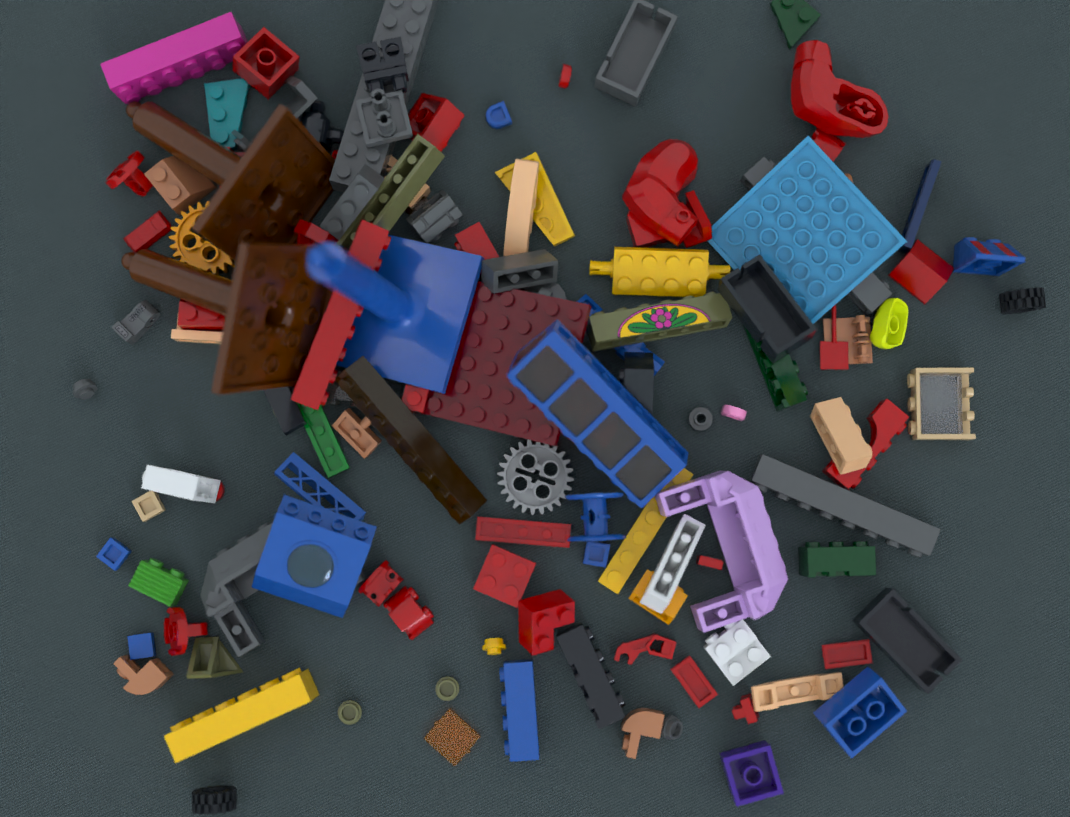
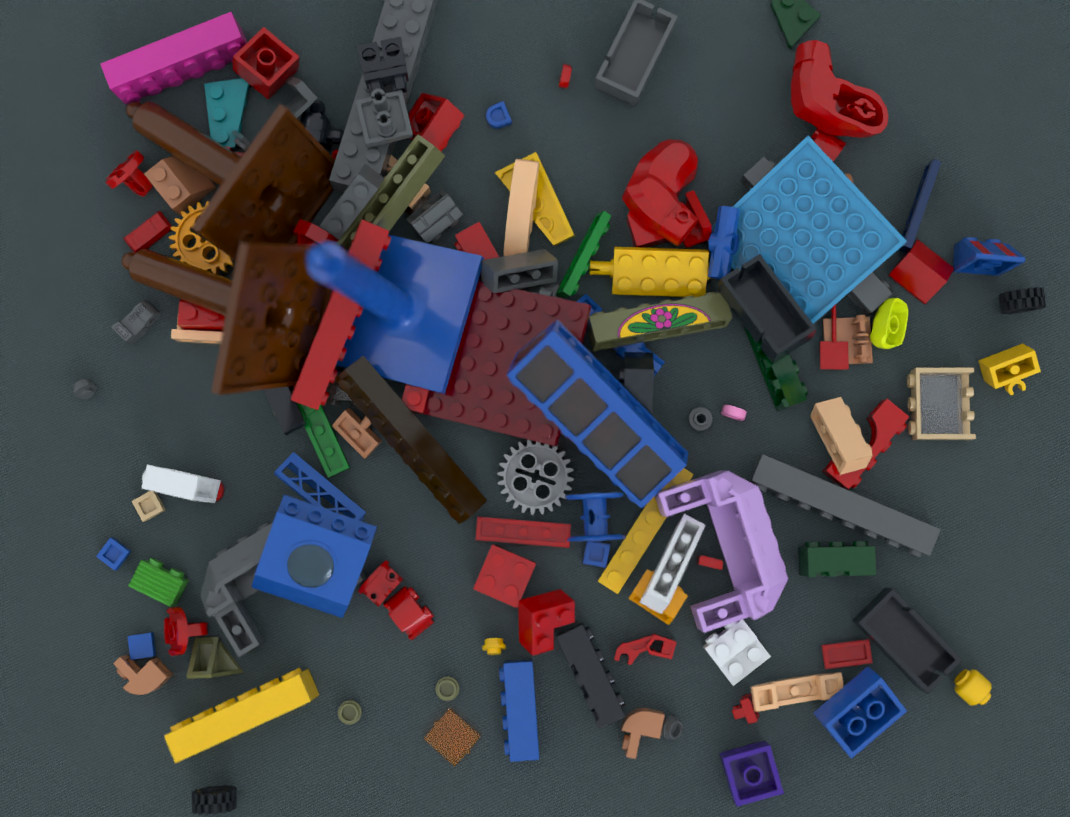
red tile [671,655,718,708] -> none
none -> green plate [555,211,612,299]
none -> blue piece [708,206,740,279]
none -> yellow head [954,669,992,706]
none -> yellow brick [978,343,1041,395]

